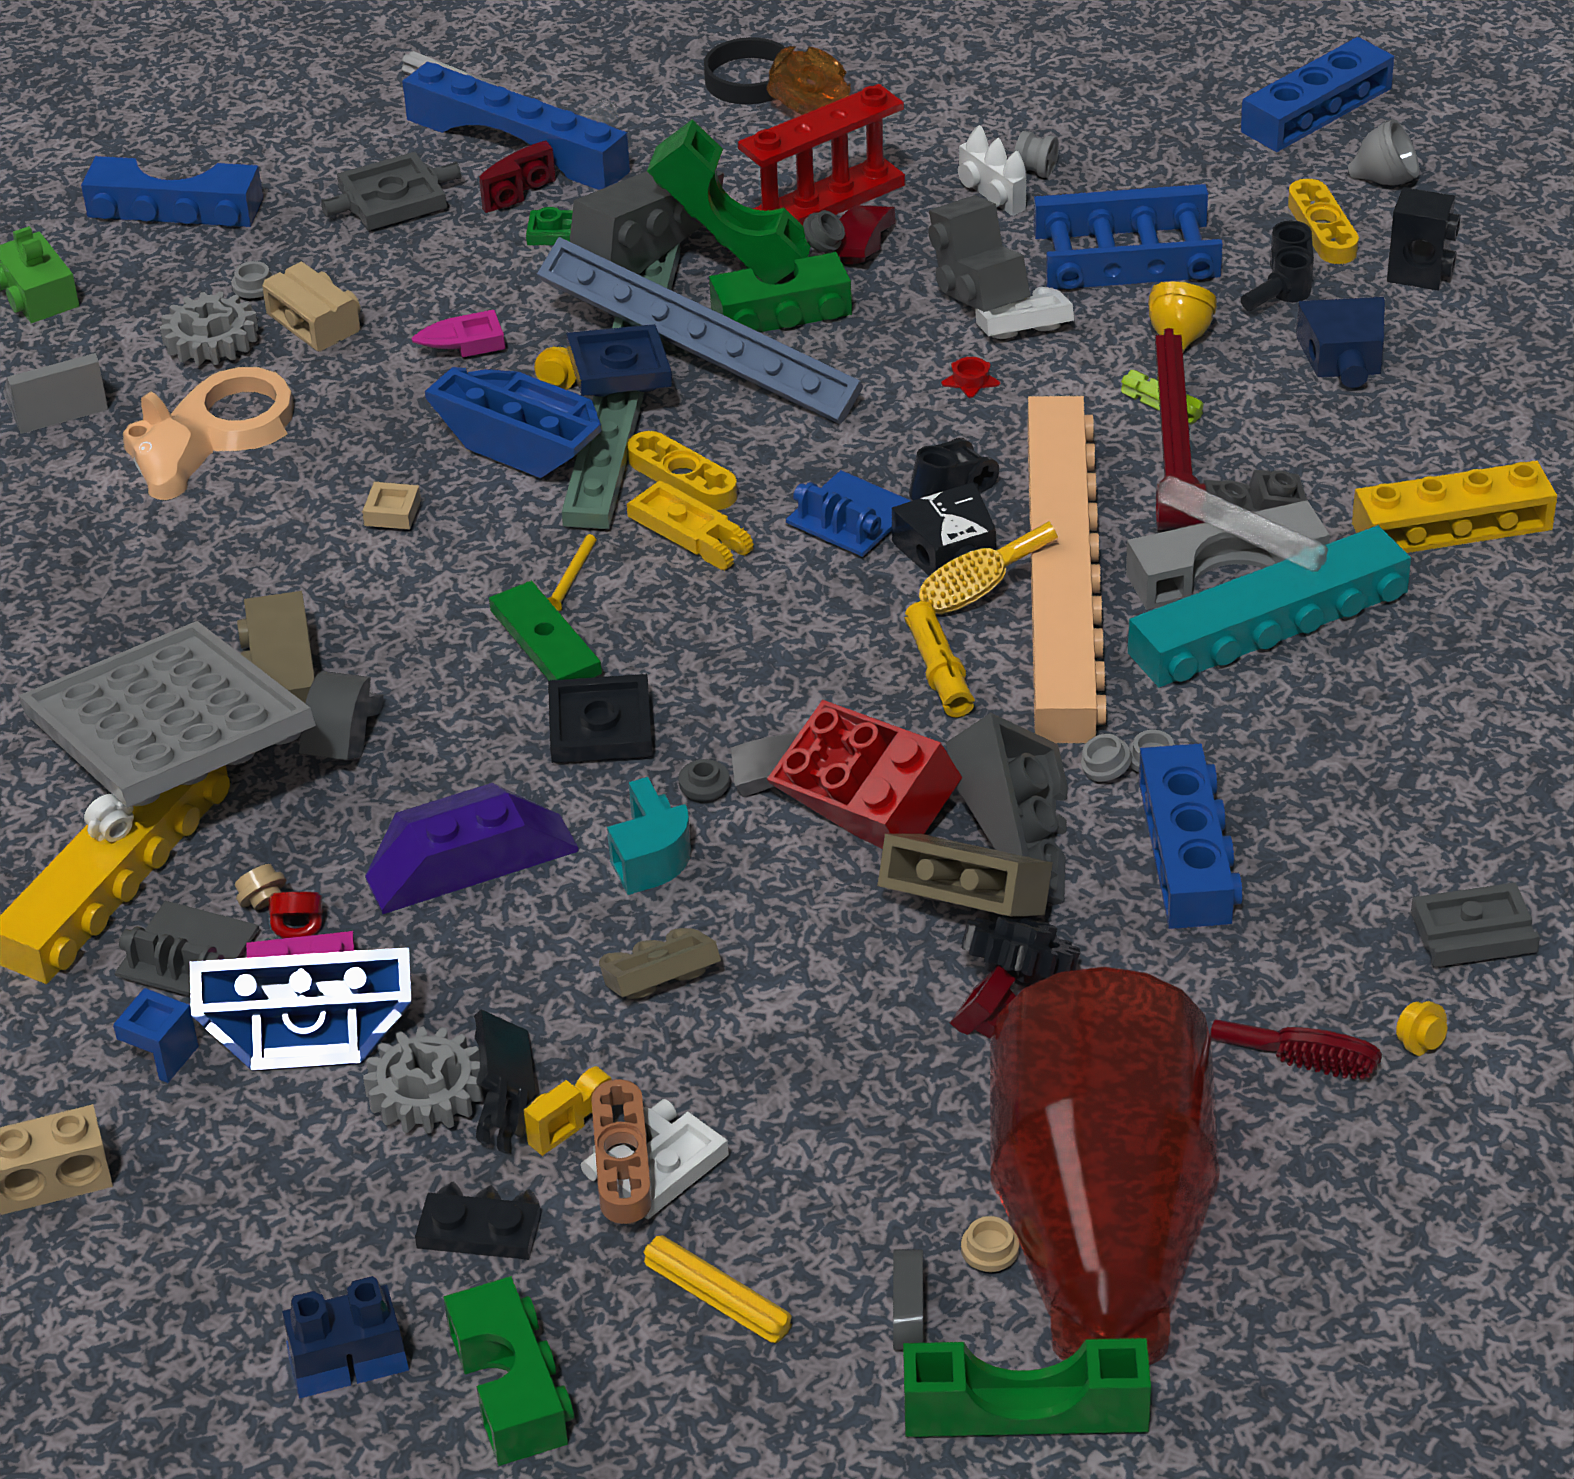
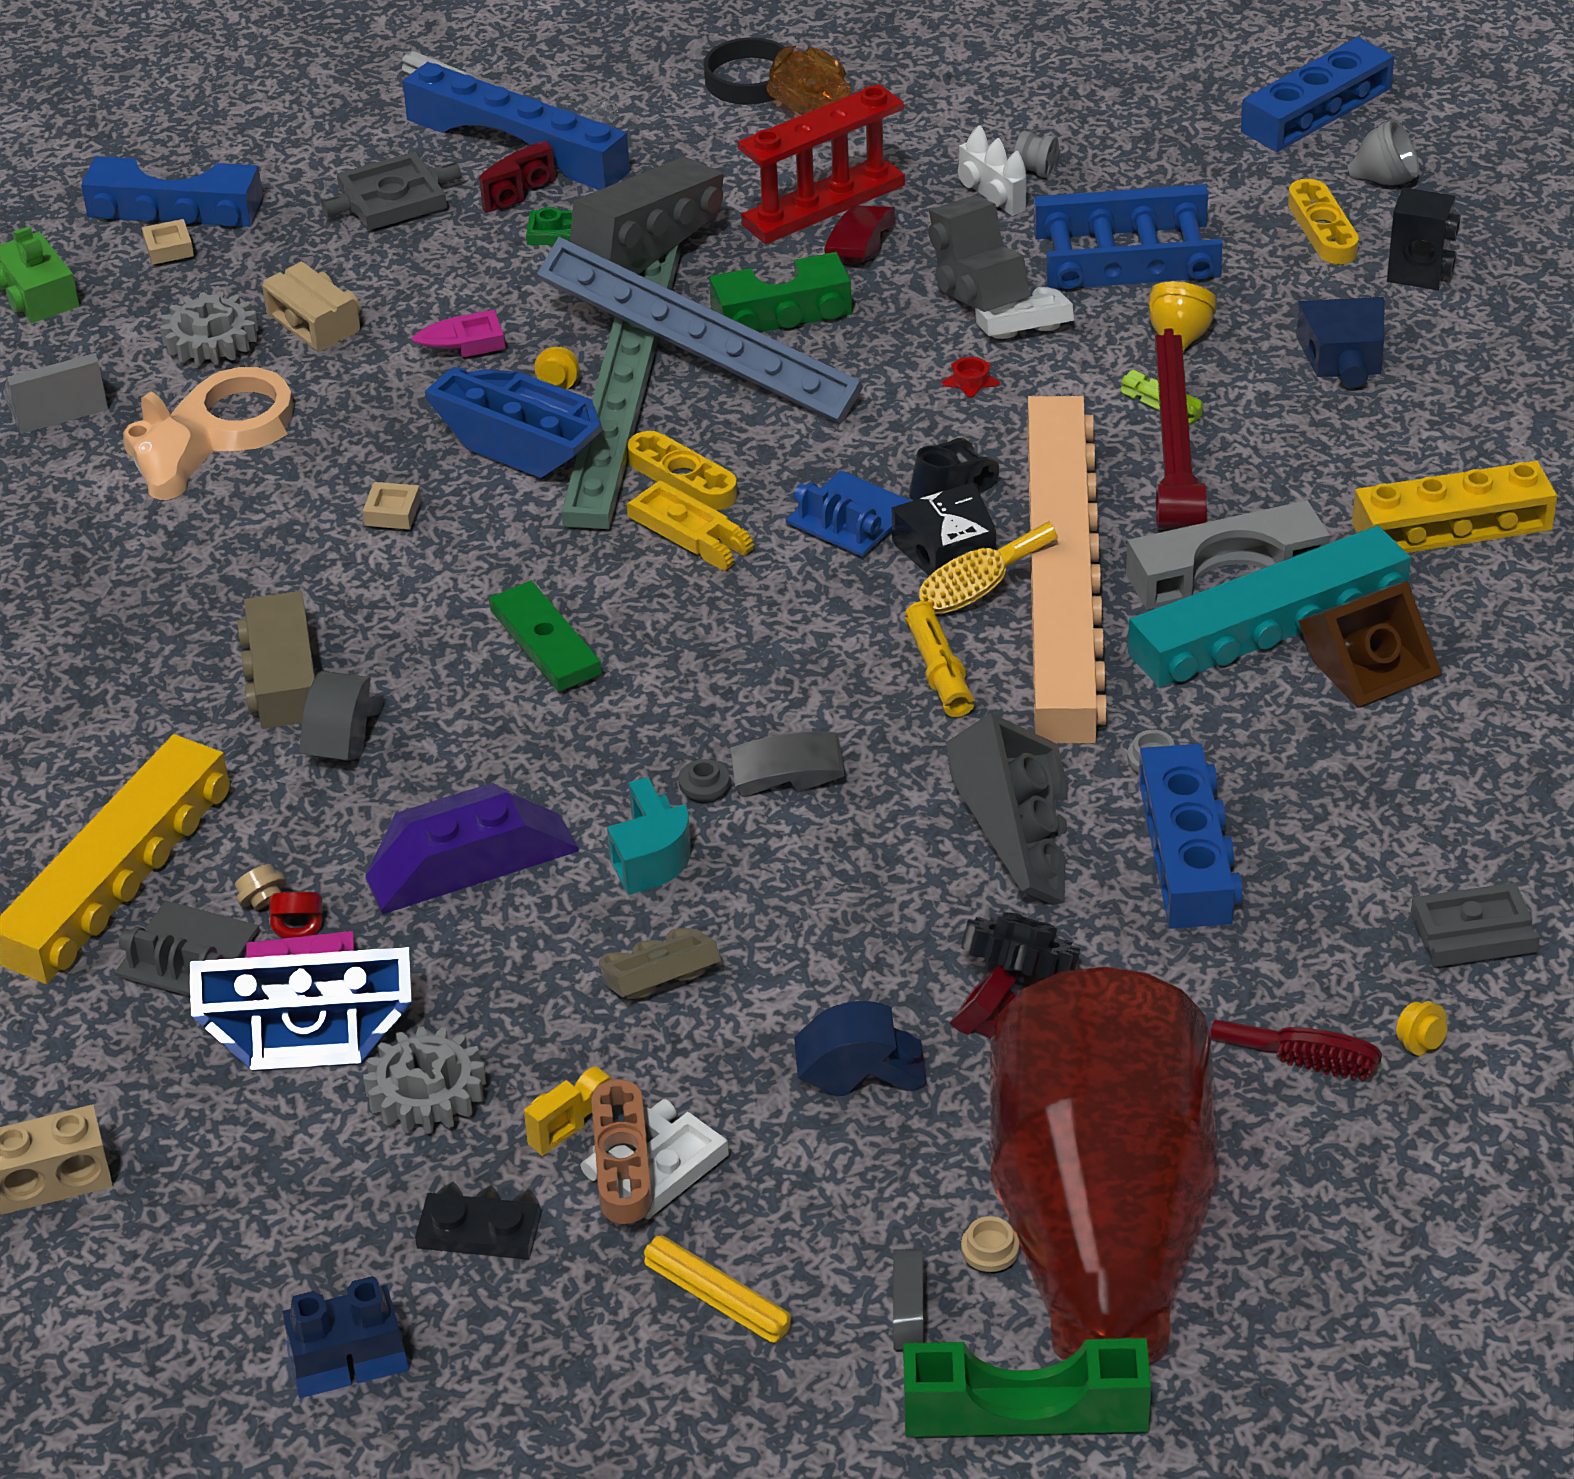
light grey plate [18,621,316,808] -> none
white plate [84,794,134,842] -> none
blue panel [113,988,199,1083] -> none
light grey plate [231,261,274,298] -> none
green arch [443,1276,574,1466] -> none
black arm [474,1009,535,1153] -> none
yellow piece [547,534,596,611] -> none
black plate [548,674,653,763] -> none
dark blue plate [566,324,672,397] -> none
green arch [647,119,811,284] -> none
red slope [767,699,962,849] -> none
dark grey plate [803,210,845,253] -> none
dark tan brick [877,834,1053,916] -> none
light grey plate [1081,734,1132,782] -> none
clear axle [1157,476,1328,572] -> none
flat silver slope [1203,470,1307,522] -> none
black beam [1241,220,1314,311] -> none
none -> tan plate [142,219,194,265]
none -> dark blue brick [794,1001,926,1096]
none -> reddish brown slope [1298,581,1442,707]

